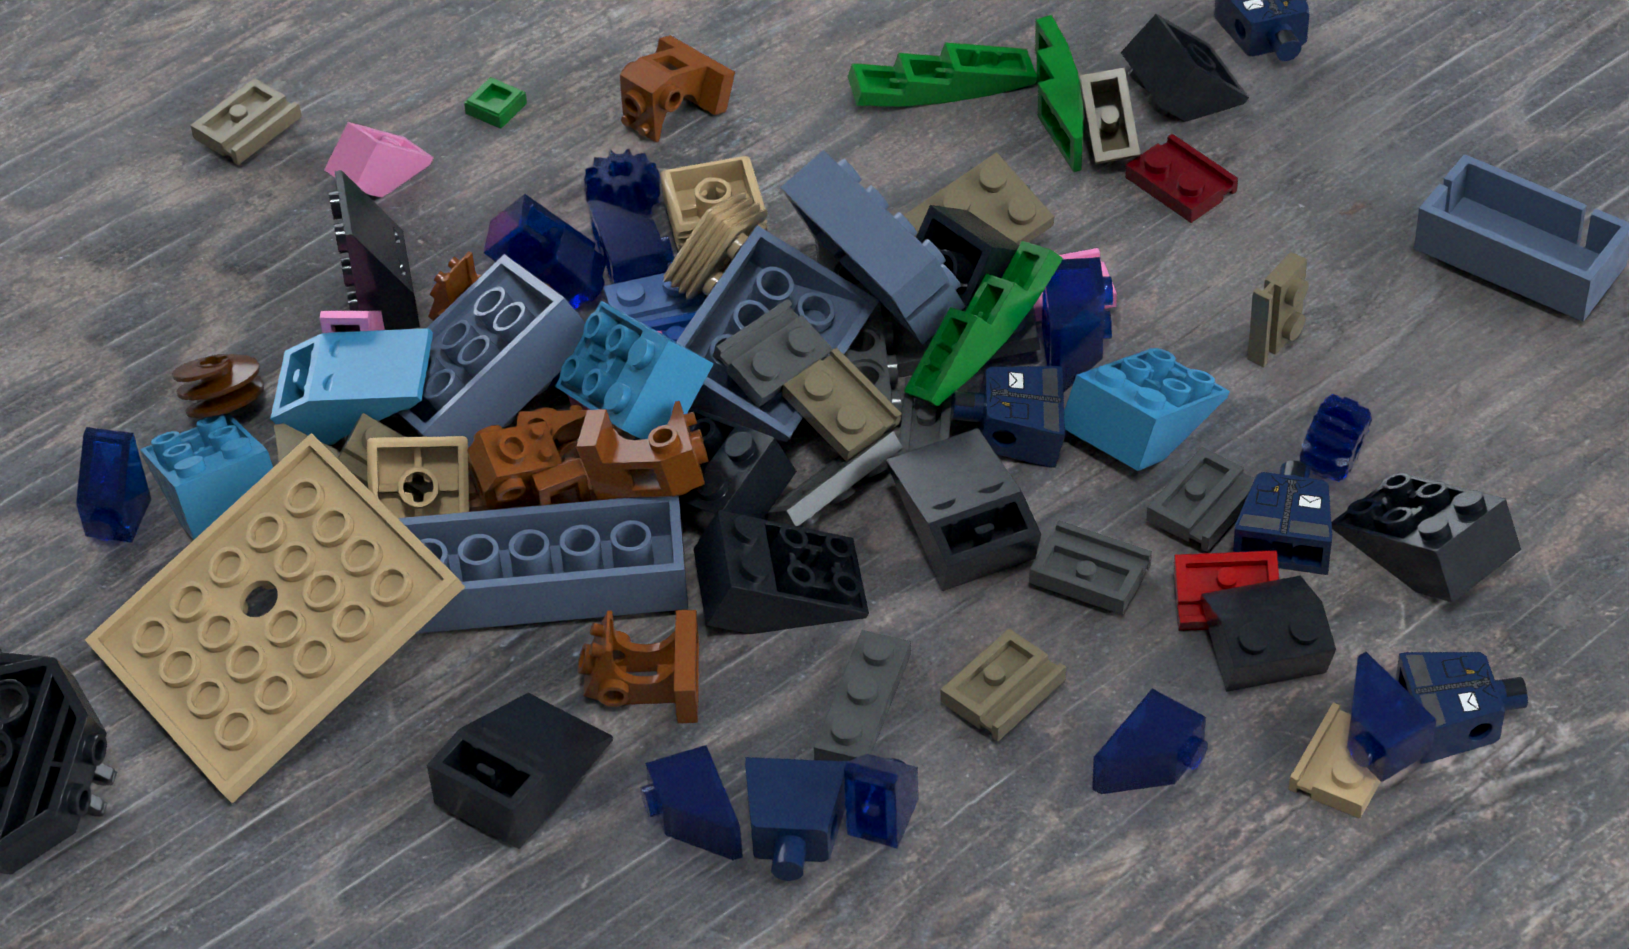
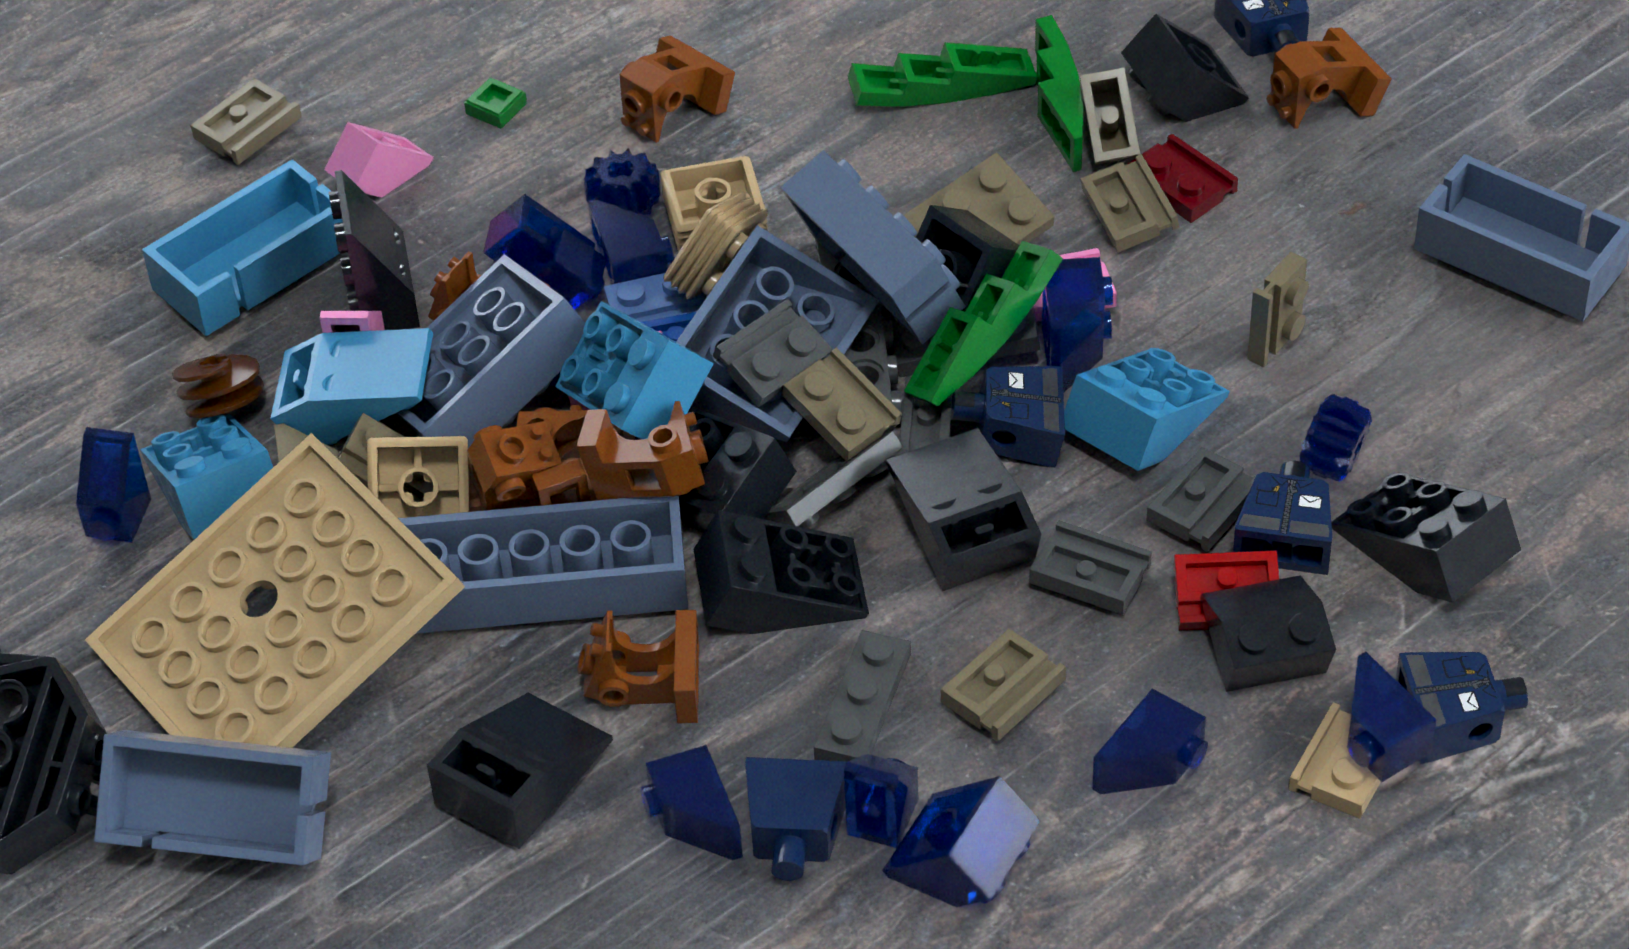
none -> sand blue piece [94,730,331,865]
none -> dark azure piece [142,159,343,336]
none -> clear blue slope [882,776,1040,908]
none -> dark tan plate [1080,154,1179,253]
none -> dark orange tile [1266,28,1392,129]

